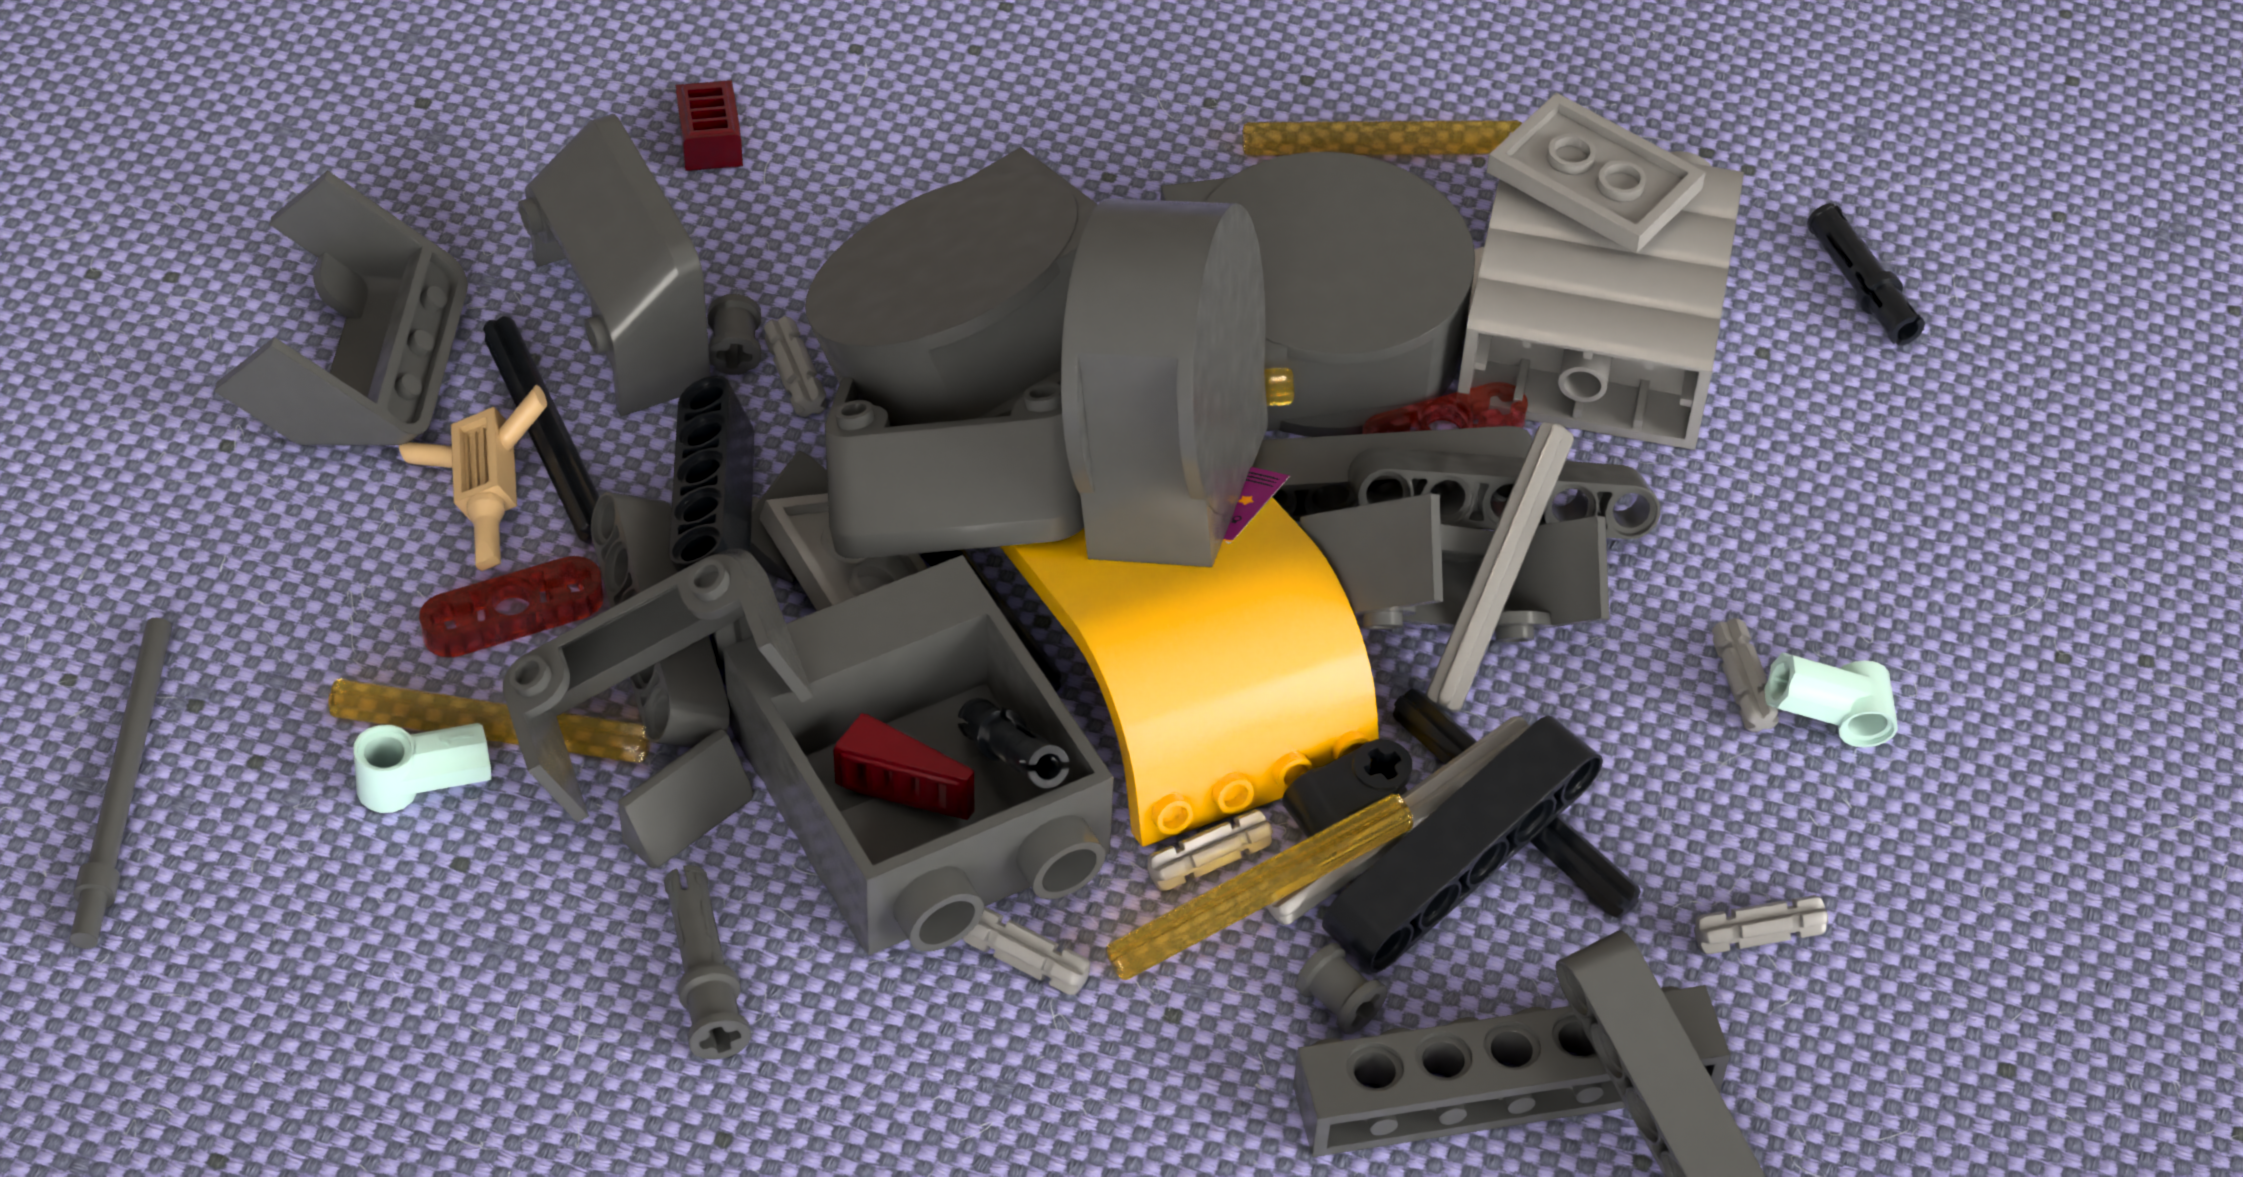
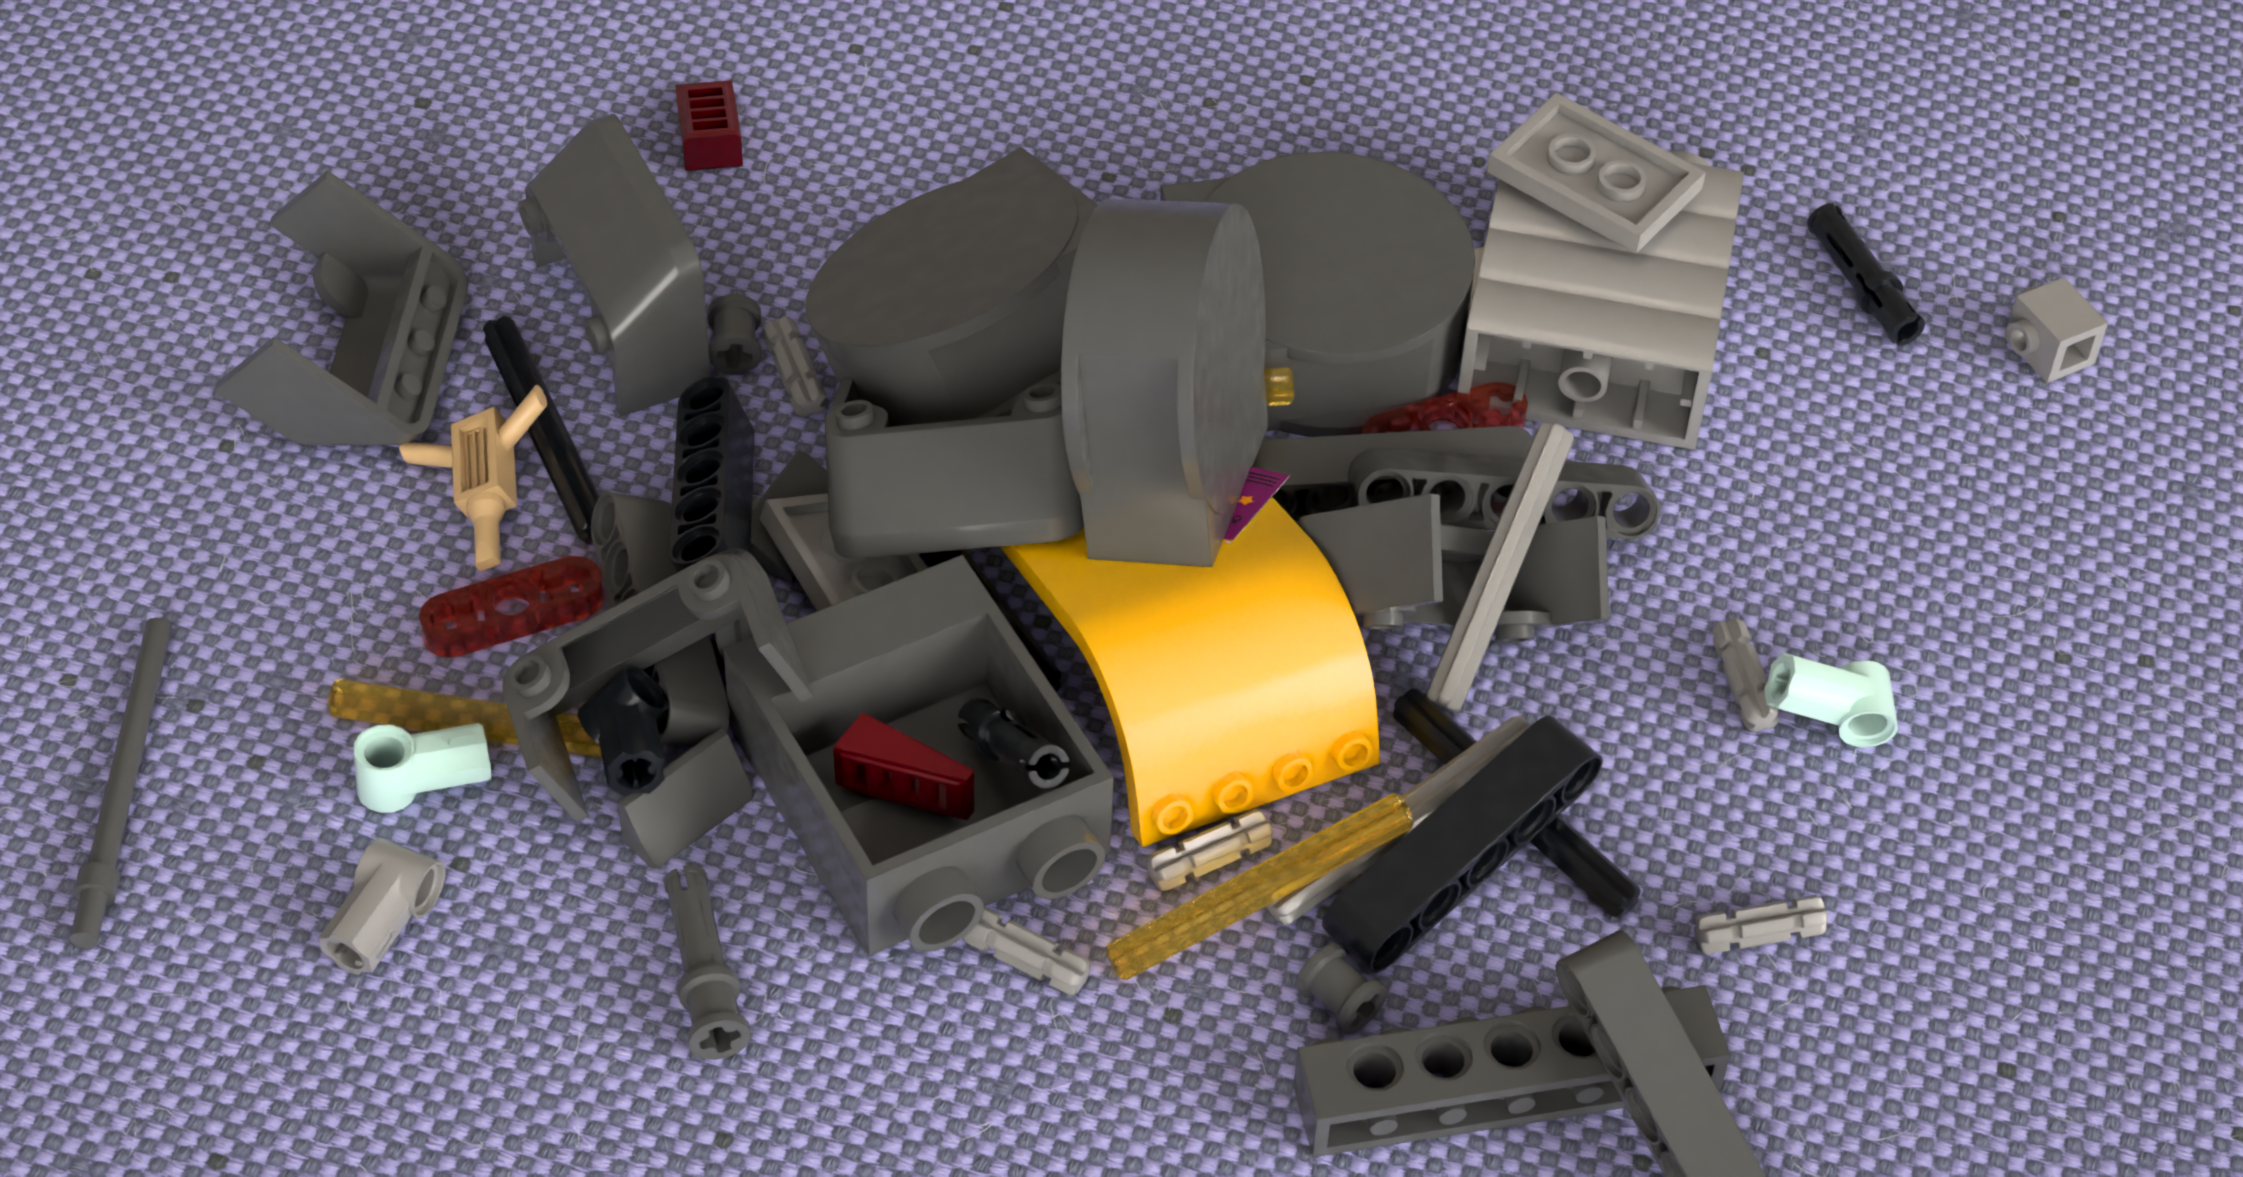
clear yellow axle [1242,120,1522,156] -> none
black piece [1282,739,1412,853] -> none
none -> light grey piece [318,837,445,976]
none -> black piece [578,665,667,797]
none -> light grey brick [2004,277,2108,383]

